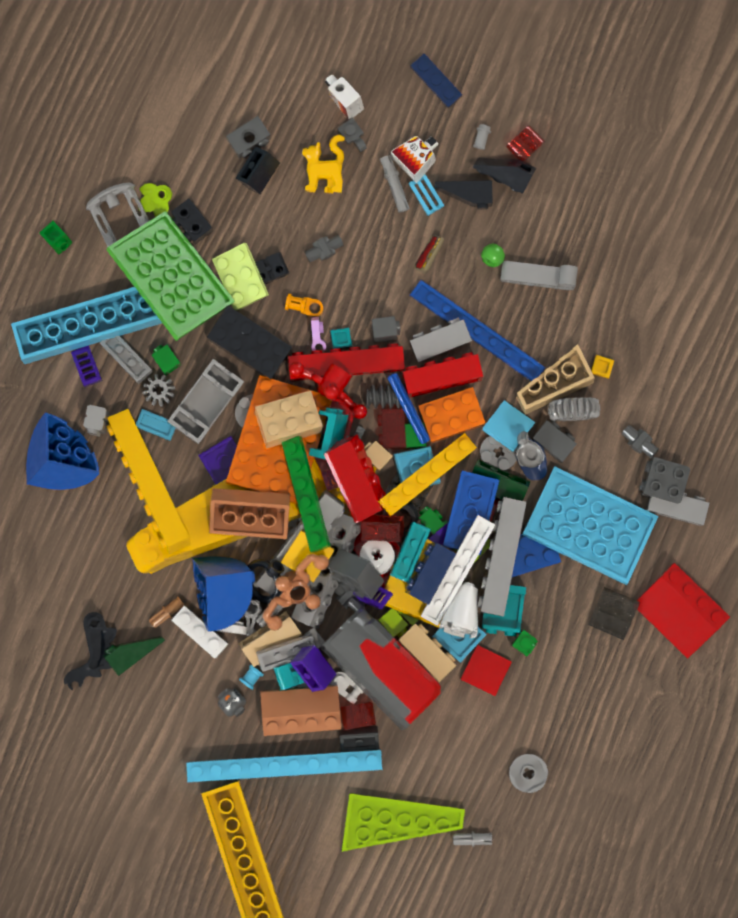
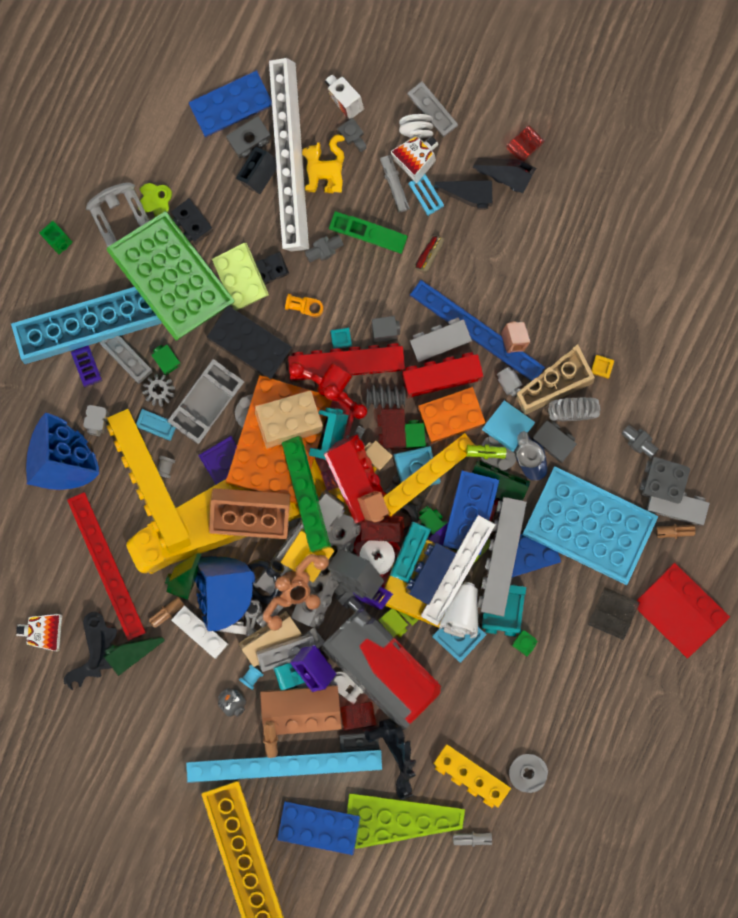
lavender plate [311,316,326,351] -> none
blue axle [388,373,430,444] -> none
tan brick [398,624,456,682] -> none
dark blue plate [410,53,462,108] -> none
red tile [460,645,512,696] -> none
light grey pin [473,124,491,150] -> none
bright green piece [481,243,505,268] -> none
light grey beam [500,261,578,290] -> none
none -> torso [16,614,62,651]
none -> red plate [67,492,146,641]
none -> light grey bush [157,456,176,479]
none -> dark green slope [165,553,201,600]
none -> blue plate [188,71,272,138]
none -> medium nougat axle [263,721,278,758]
none -> white brick [269,58,309,252]
none -> blue plate [277,802,361,855]
none -> green slope [329,211,408,254]
none -> nougat brick [357,491,389,523]
none -> black animal [365,719,416,800]
none -> white piece [399,114,433,138]
none -> light grey plate [407,82,458,138]
none -> yellow brick [433,744,511,808]
none -> lime pin [466,444,506,460]
none -> light grey brick [497,367,523,397]
none -> nougat brick [501,321,530,353]
none -> medium nougat axle [657,524,696,539]

